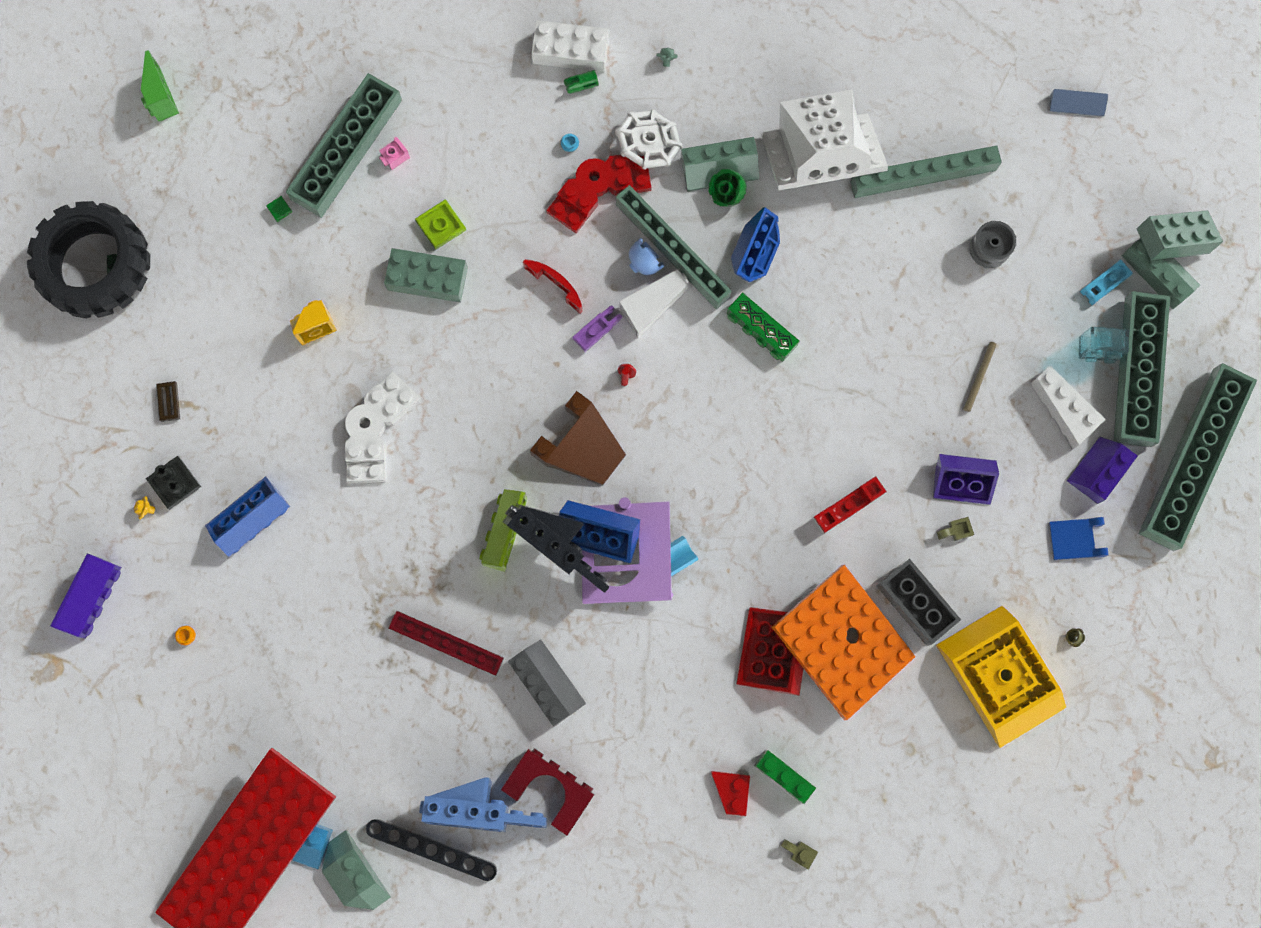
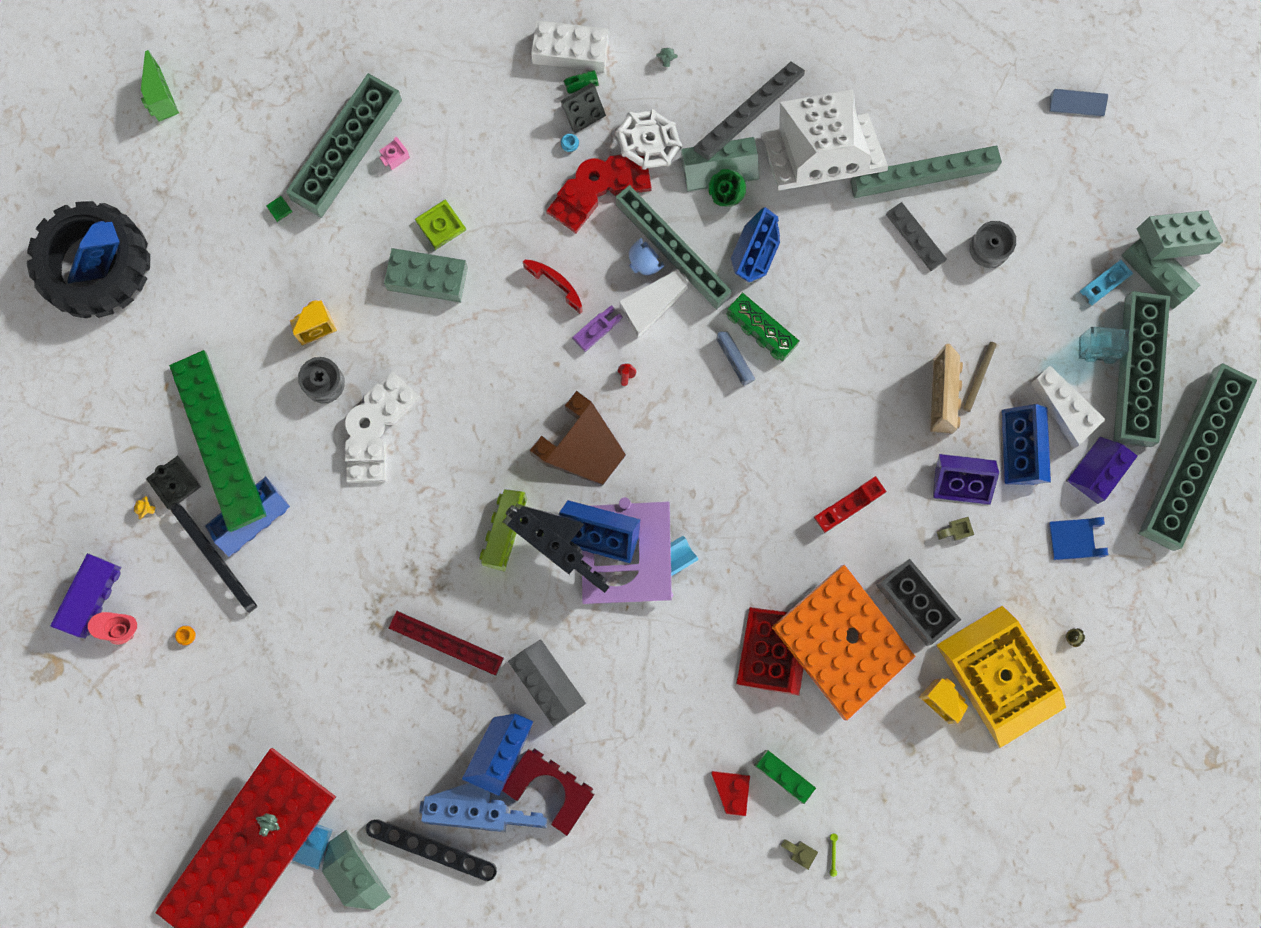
dark brown tile [156,381,180,422] -> none
none -> blue slope [67,221,119,284]
none -> coral piece [88,612,137,645]
none -> green plate [169,350,267,532]
none -> black beam [170,503,258,613]
none -> sand green plant [256,813,280,836]
none -> dark grey wheel [298,357,345,404]
none -> blue slope [462,714,534,796]
none -> pearl dark grey plate [560,83,606,133]
none -> dark grey plate [694,61,805,160]
none -> sand blue slope [716,332,755,386]
none -> lime hinge [829,833,838,877]
none -> dark grey plate [886,202,947,271]
none -> yellow slope [919,678,968,724]
none -> tan slope [930,344,963,434]
none -> blue slope [1002,404,1051,485]

